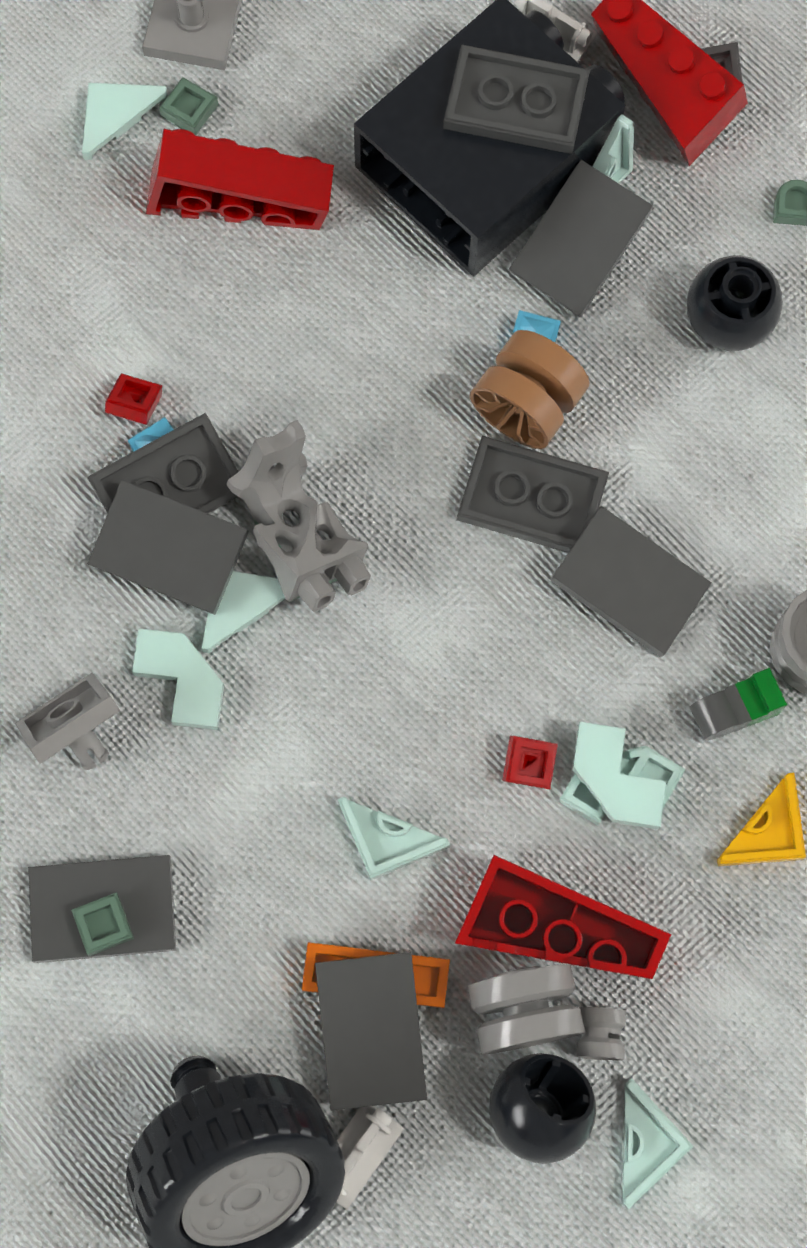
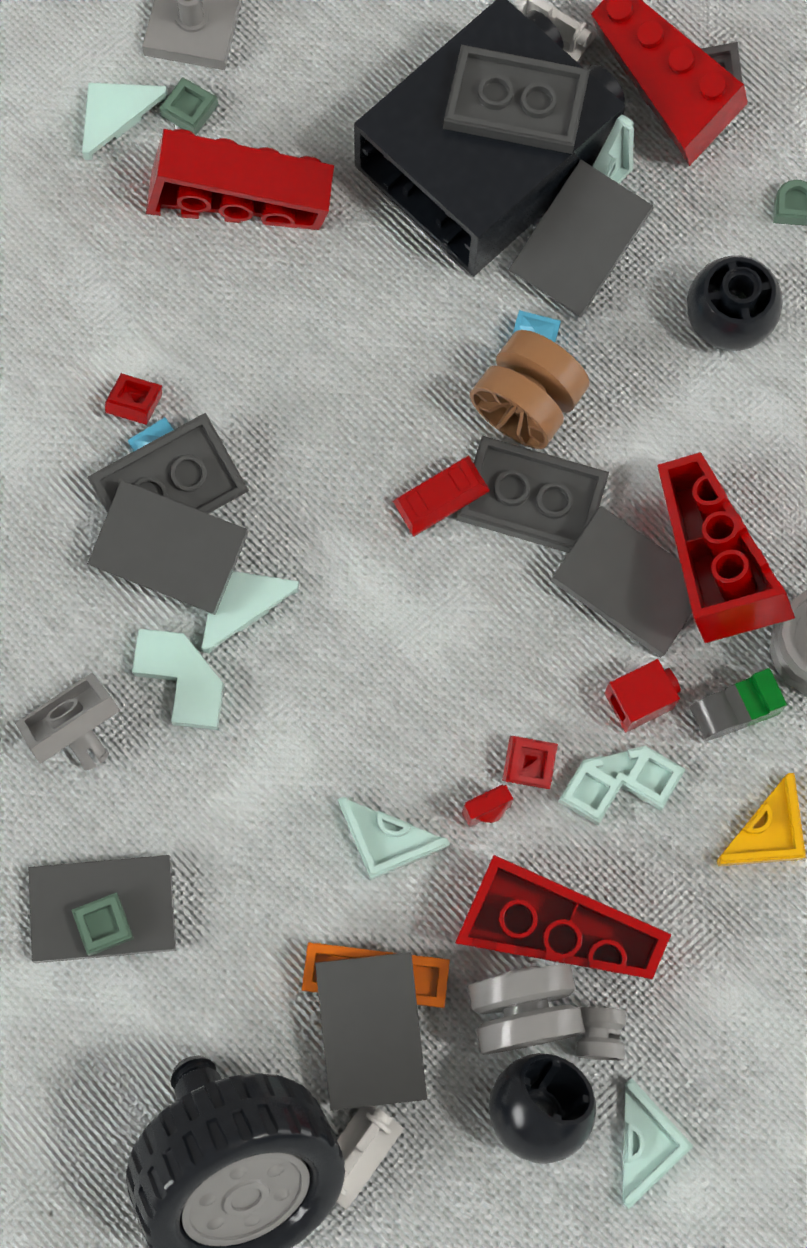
light grey hips [227,420,371,612] -> none
light aqua tile [572,722,666,829] -> none
none -> red tile [393,455,490,537]
none -> red tile [462,784,514,828]
none -> red brick [604,659,681,733]
none -> red wedge [657,452,795,643]

